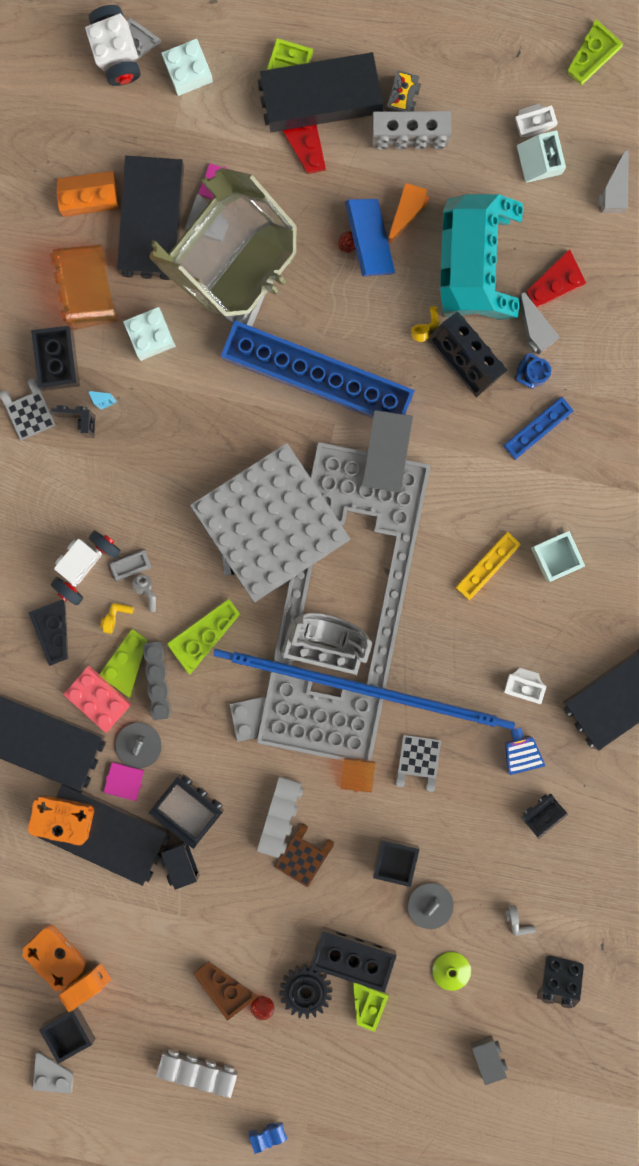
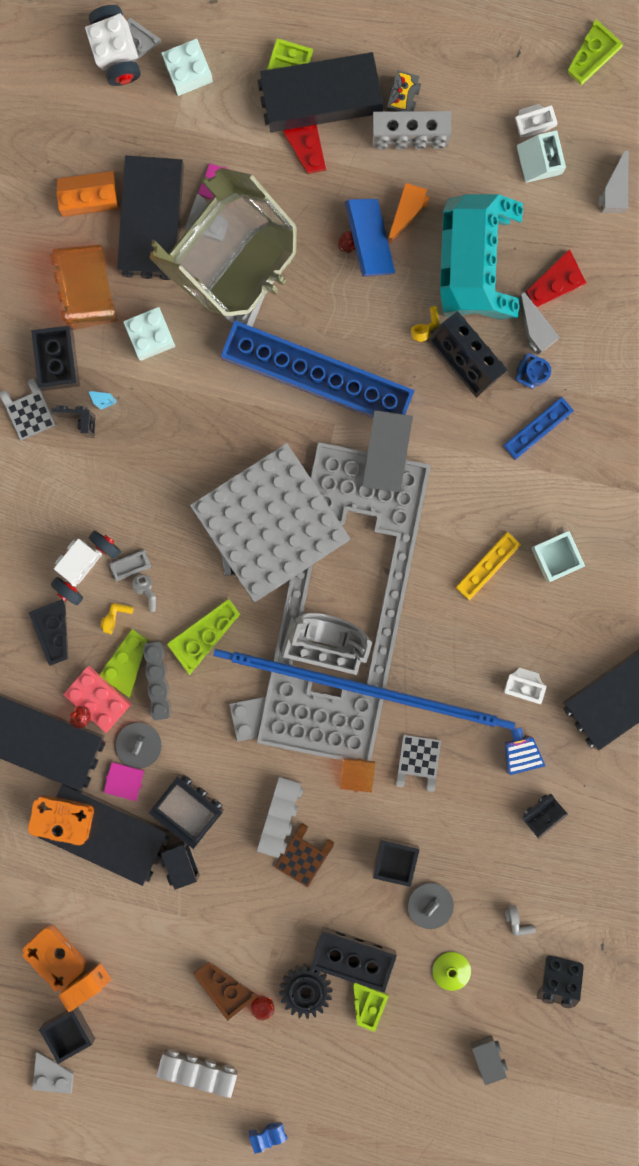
none -> clear red plate [69,706,91,729]

